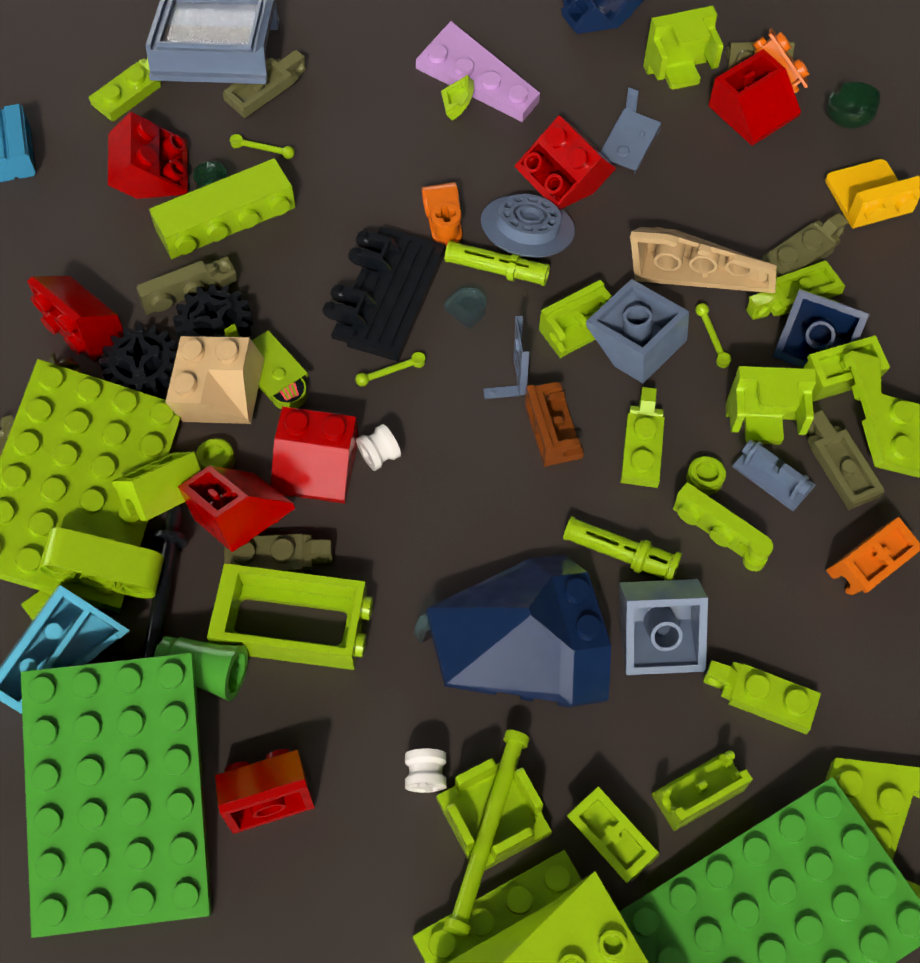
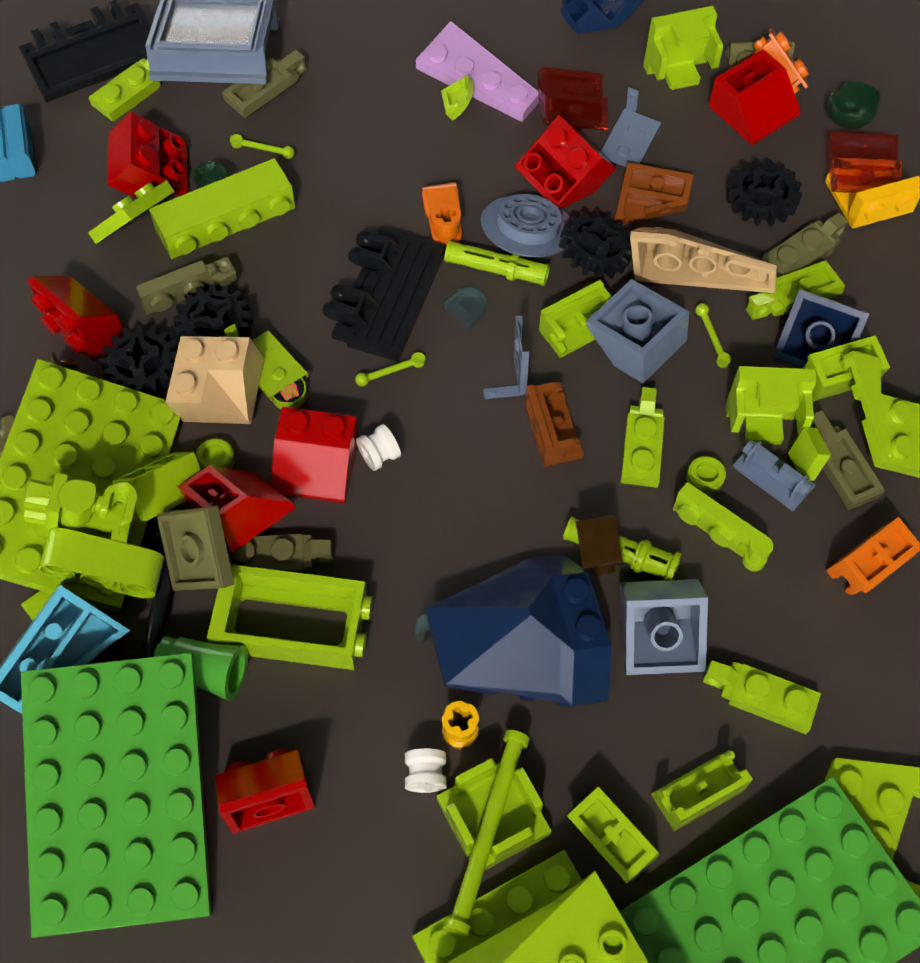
none -> black hinge [18,0,151,103]
none -> lime hips [23,473,137,543]
none -> lime wing [88,180,175,244]
none -> olive plate [157,505,234,591]
none -> yellow bush [442,701,479,749]
none -> clear red slope [537,67,608,131]
none -> black gear [559,211,632,279]
none -> dark brown brick [575,515,625,576]
none -> dark orange wing [614,162,694,225]
none -> black gear [726,159,802,227]
none -> lime tile [788,427,831,481]
none -> clear red slope [828,132,902,193]

